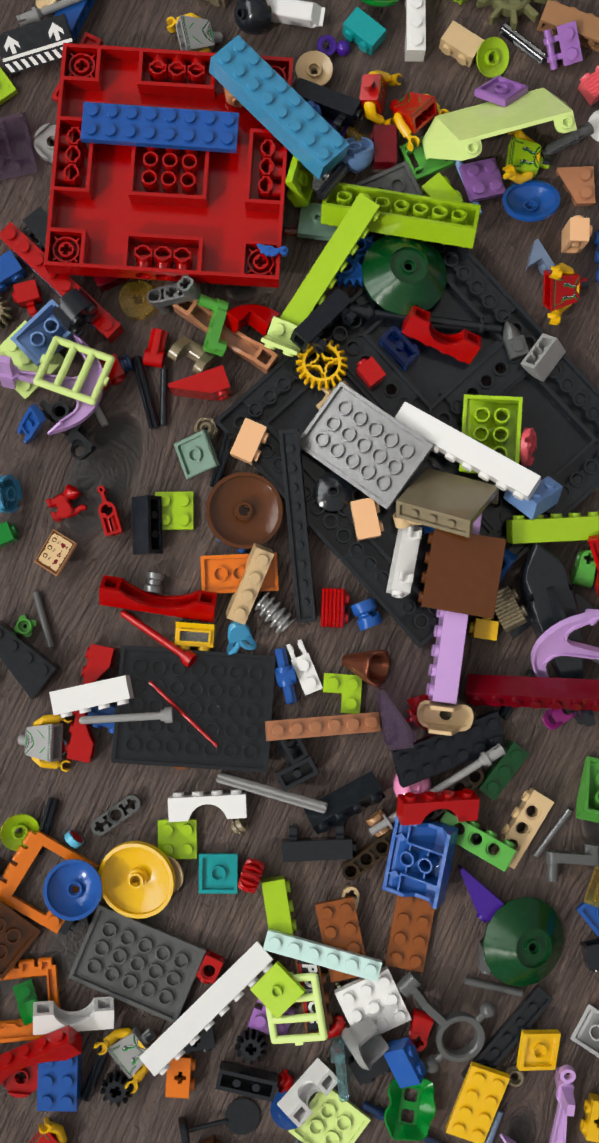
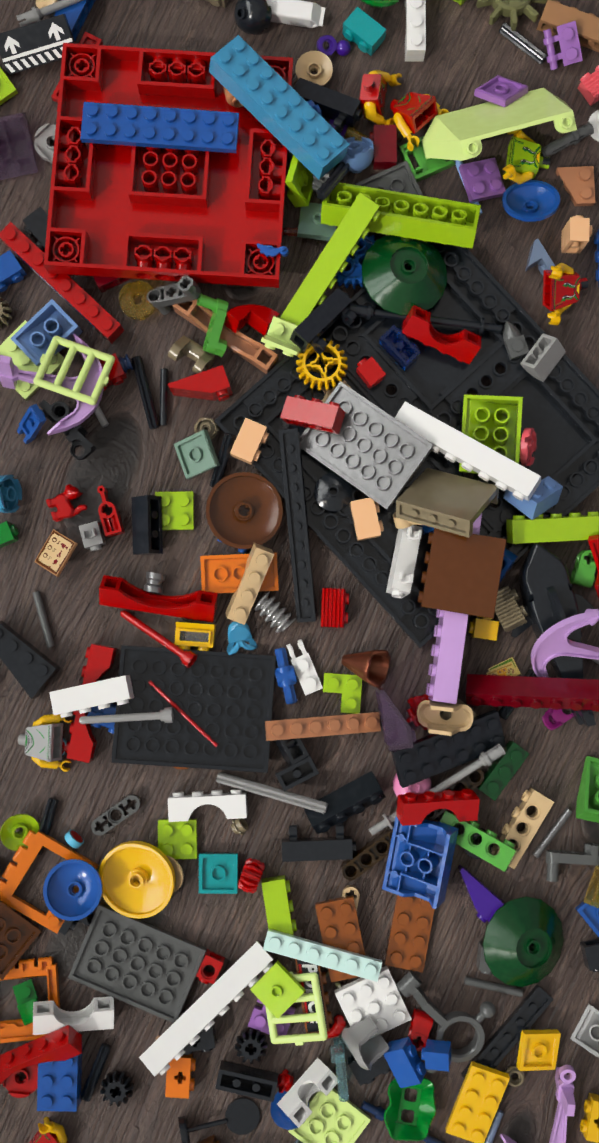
red brick [12,279,44,318] -> none
bright green plate [14,615,37,637] -> none
black brick [52,287,98,335] -> none
torso [94,1027,156,1094] -> none
red piece [143,328,168,368] -> none
light grey torso [166,13,222,52] -> none
blue wheel [350,597,383,631] -> none
medium nougat wheel [366,810,390,837] -> none
lime brick [421,172,464,202] -> none
tan brick [439,20,484,68] -> none
lime dish [476,37,509,78] -> none
none -> light grey brick [79,521,106,552]
none -> brick [280,395,346,434]
none -> blue brick [421,1039,452,1072]
none -> clear yellow sticker [486,657,521,676]

